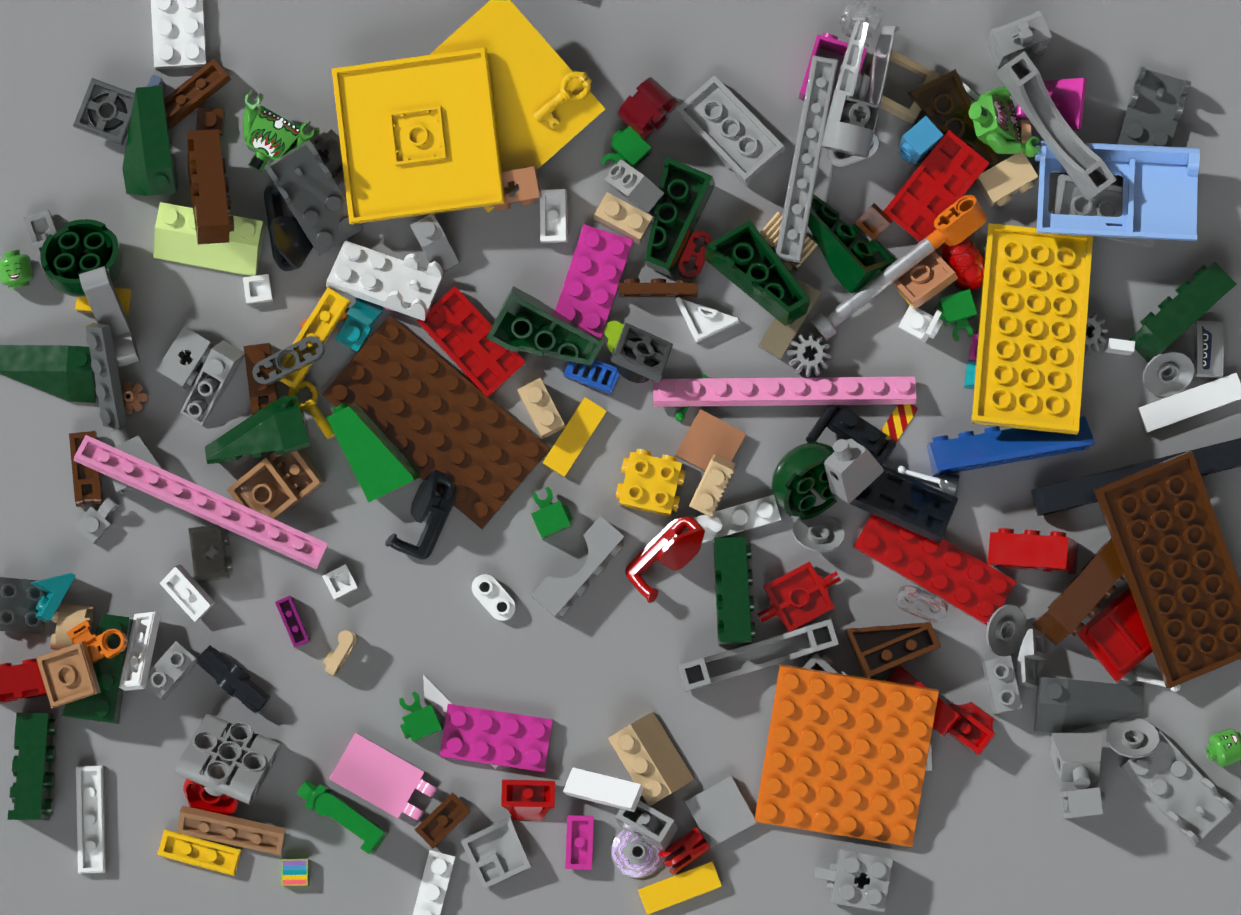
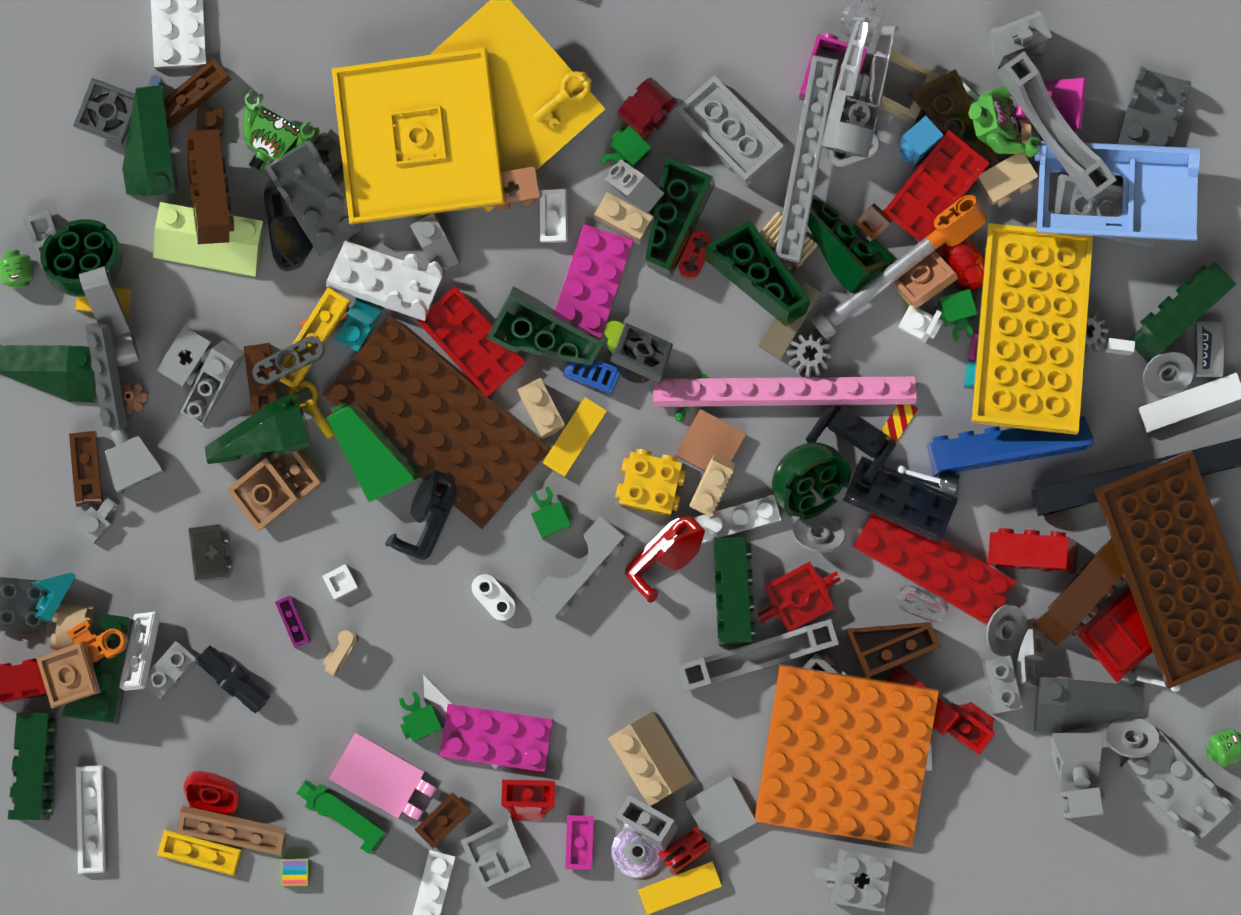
bright pink plate [74,435,328,570] -> none
white plate [160,564,215,622] -> none
light grey connector [175,713,281,805] -> none
white tile [243,274,273,305] -> none
white tile [563,768,644,812] -> none
reddish brown plate [619,278,698,298] -> none
white tile [675,297,740,343] -> none
light grey torso [824,439,884,504] -> none

